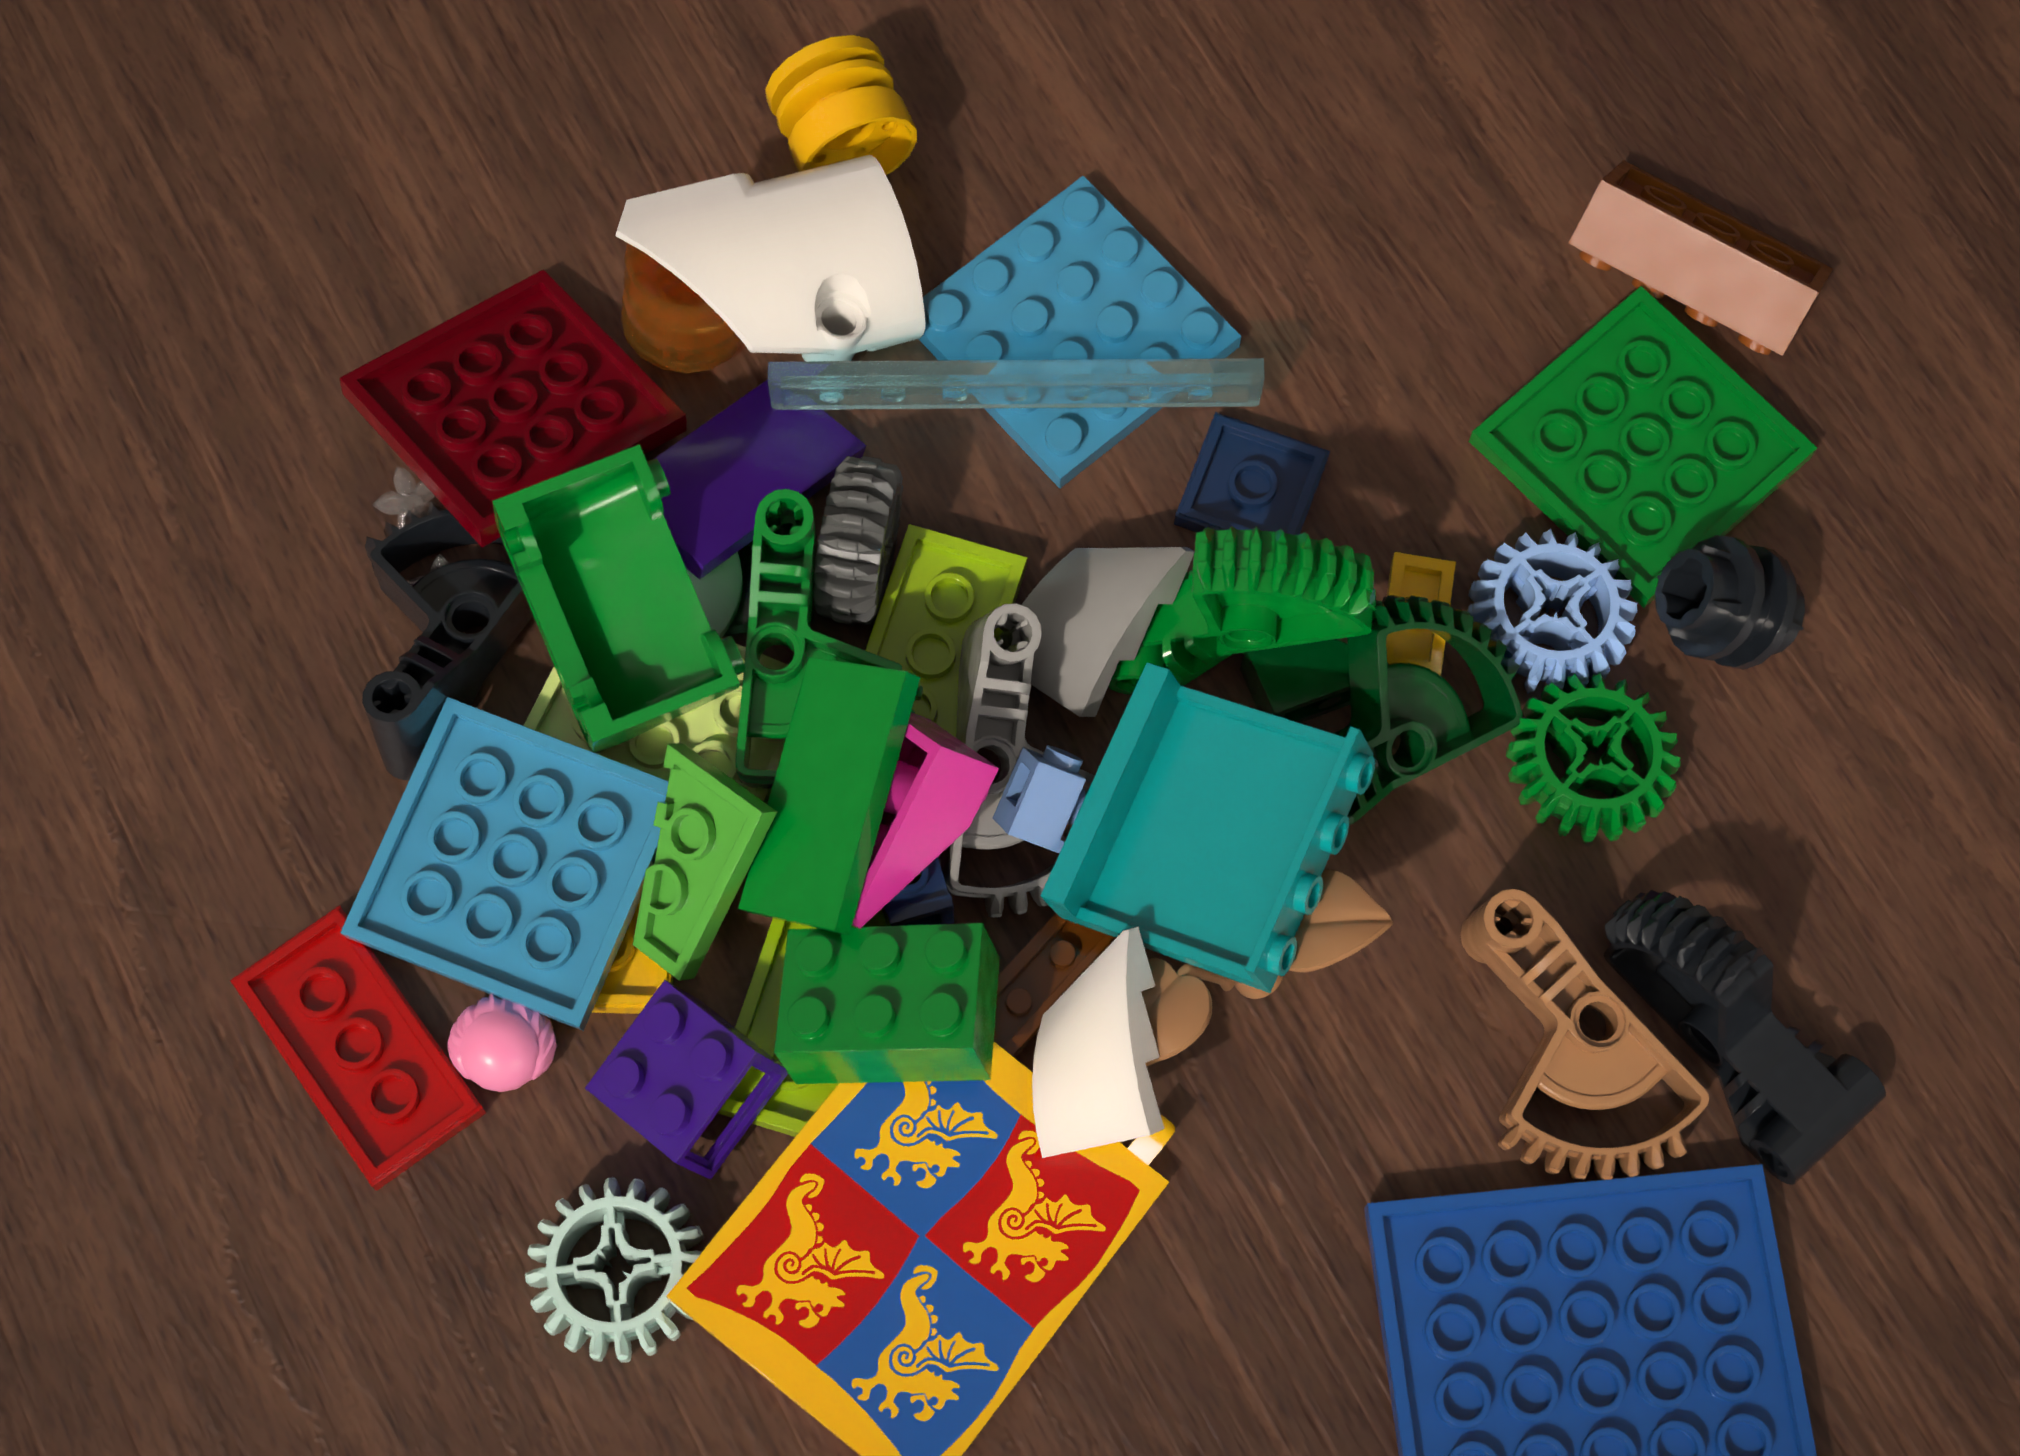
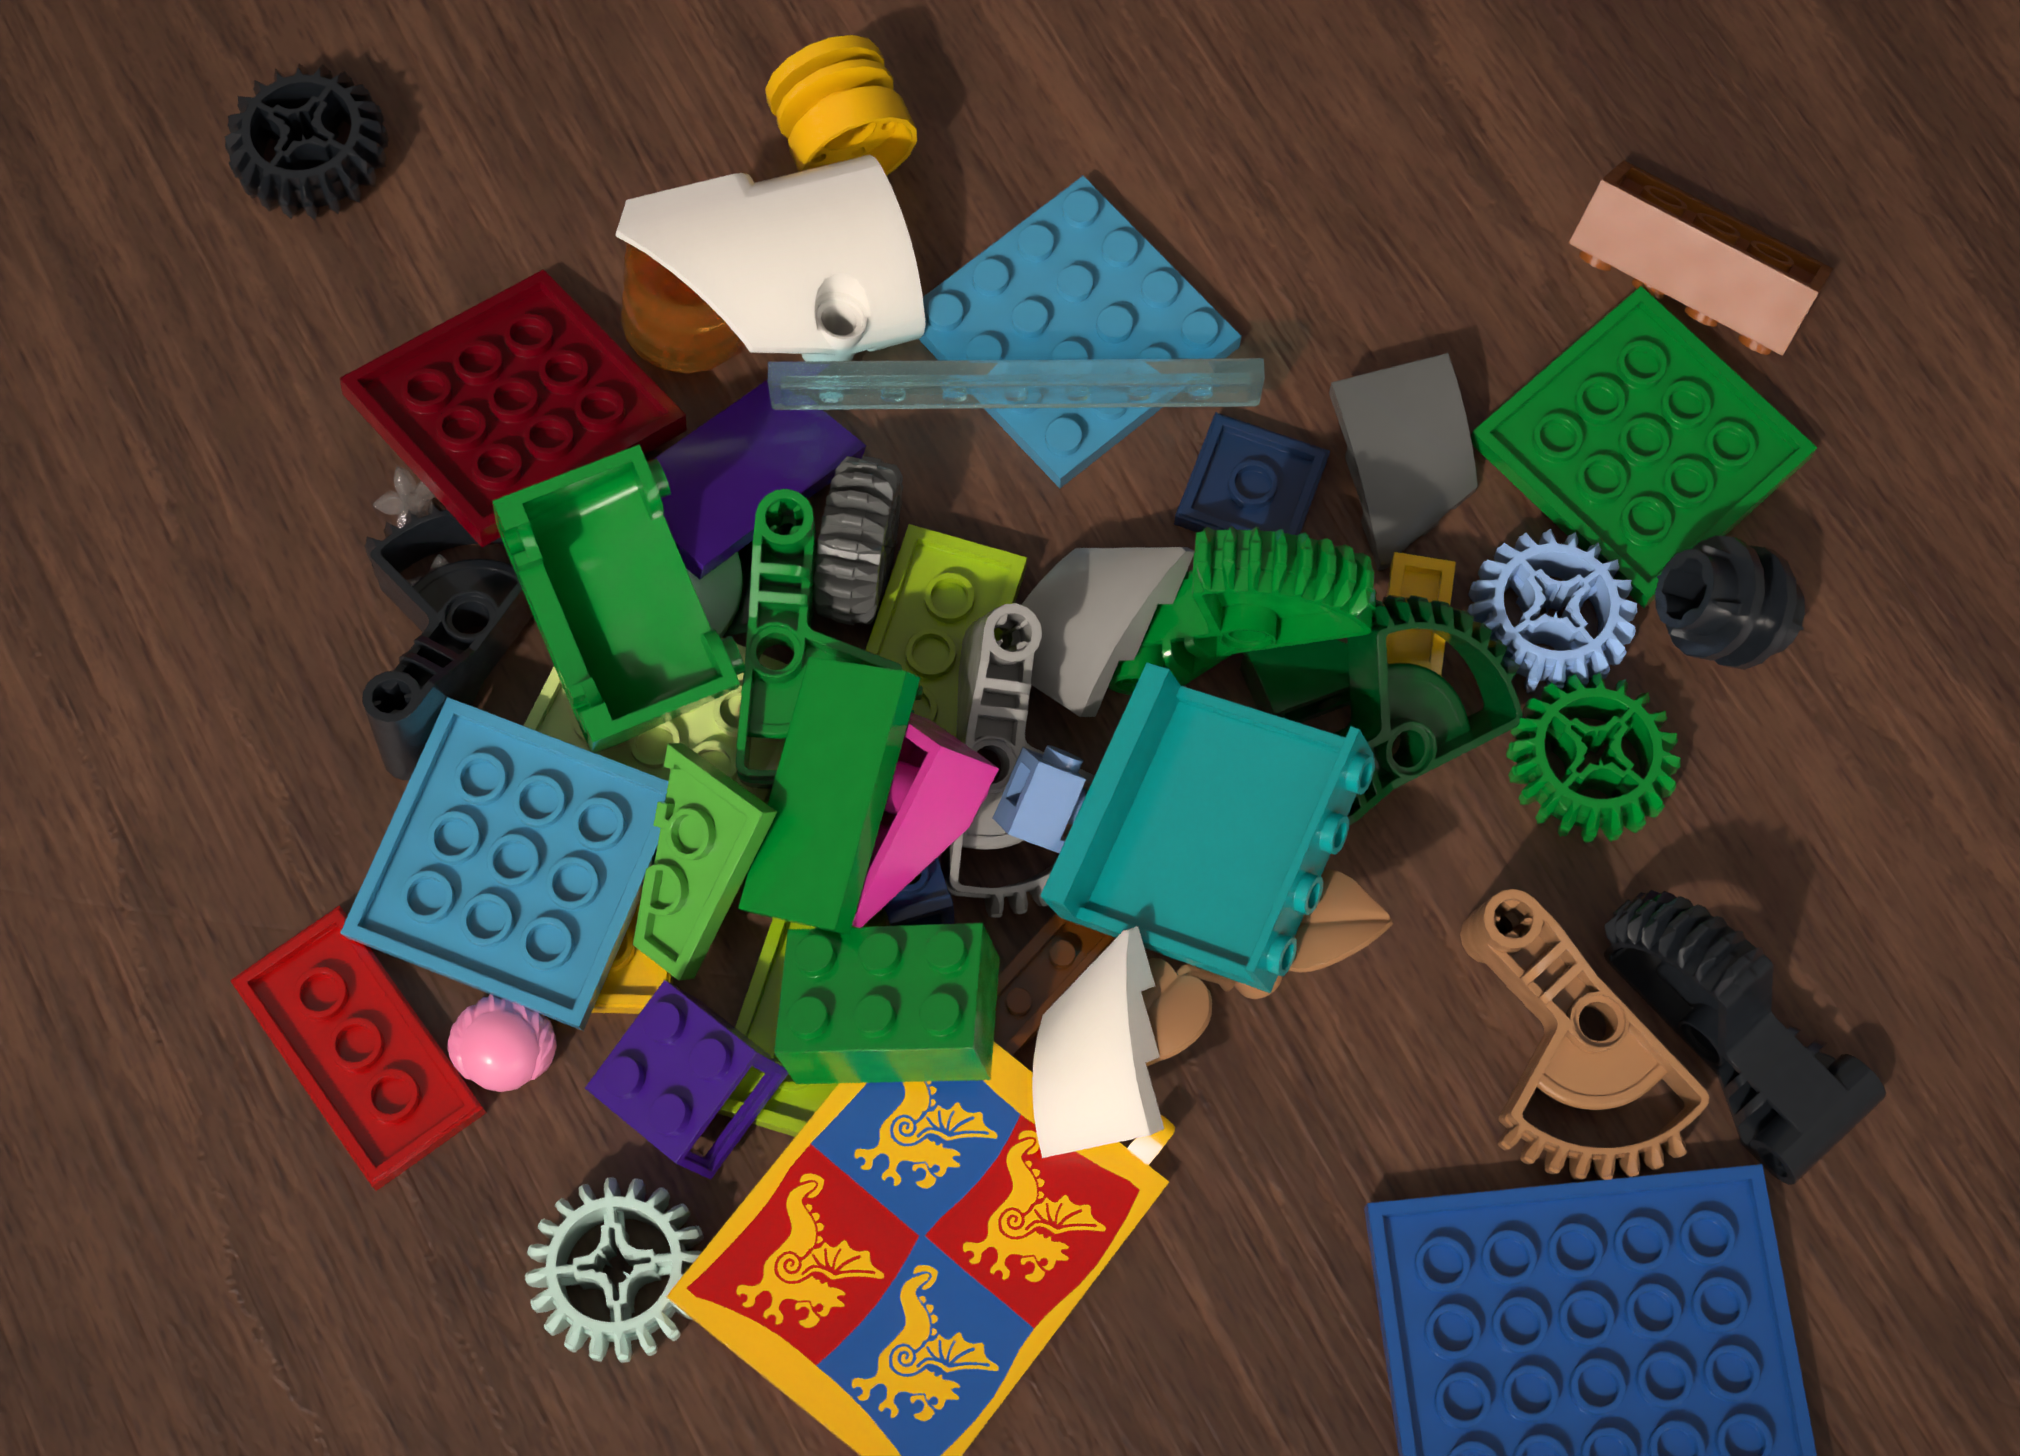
none -> black gear [225,63,388,220]
none -> dark grey slope [1329,353,1478,571]

